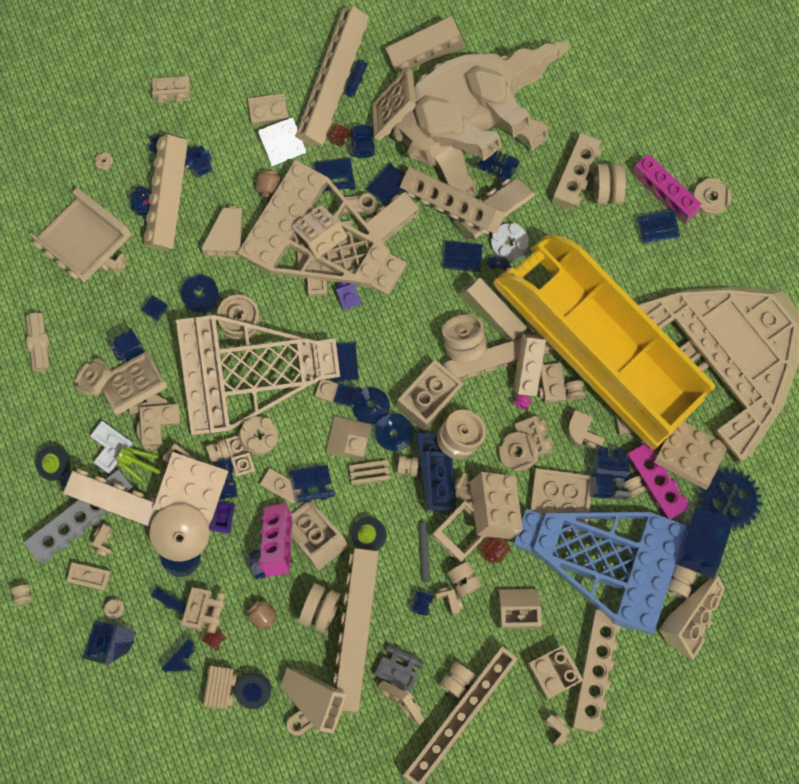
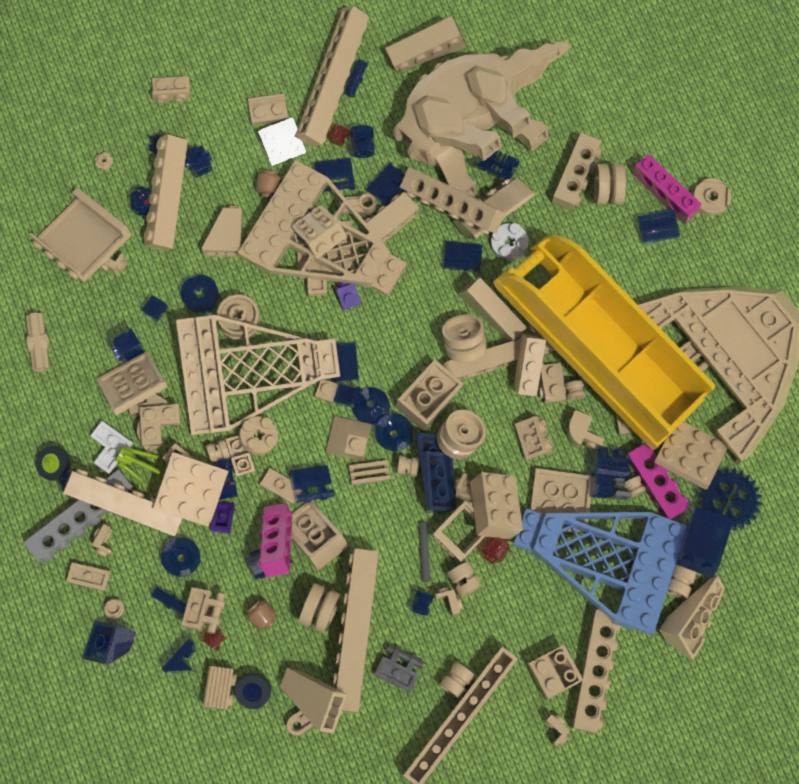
tan wheel [10,585,33,606] -> none
tan plate [75,359,112,396] -> none
tan dish [150,504,210,561] -> none
black wheel [351,517,387,551] -> none
tan plate [372,68,416,141] -> none
tan plate [378,680,425,725] -> none
arm [487,256,512,271] -> none
tan plate [499,432,538,471] -> none
tan slope [499,589,542,630] -> none
dark pink bush [512,394,532,410] -> none

